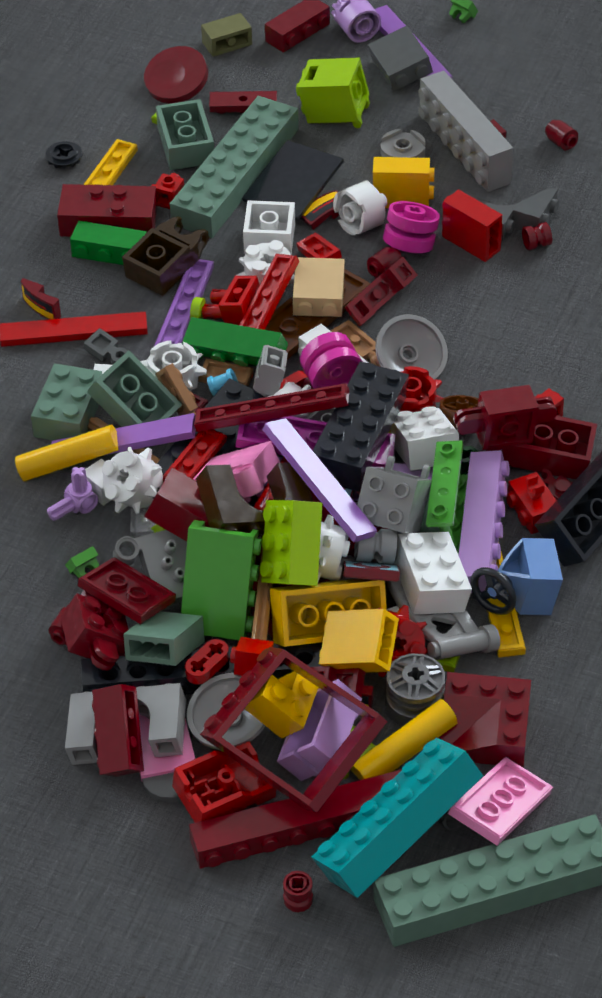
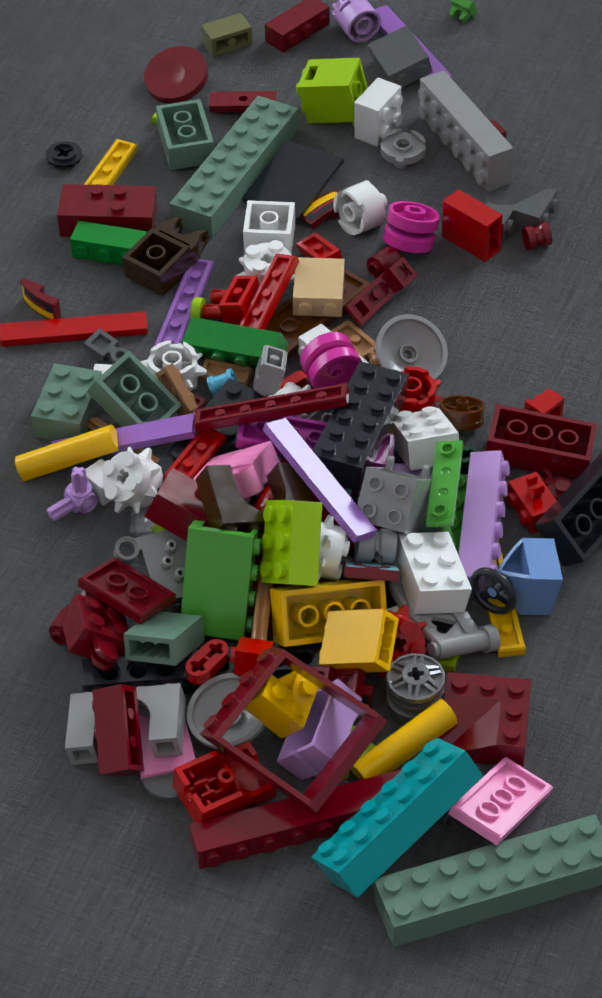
bright green tile [65,546,99,578] -> none
red brick [152,173,184,209] -> none
dark red wheel [283,871,313,912] -> none
yellow brick [373,157,434,208] -> none
dark red brick [453,385,557,450] -> none
dark red brick [545,120,578,150] -> none
none -> white brick [354,78,403,147]

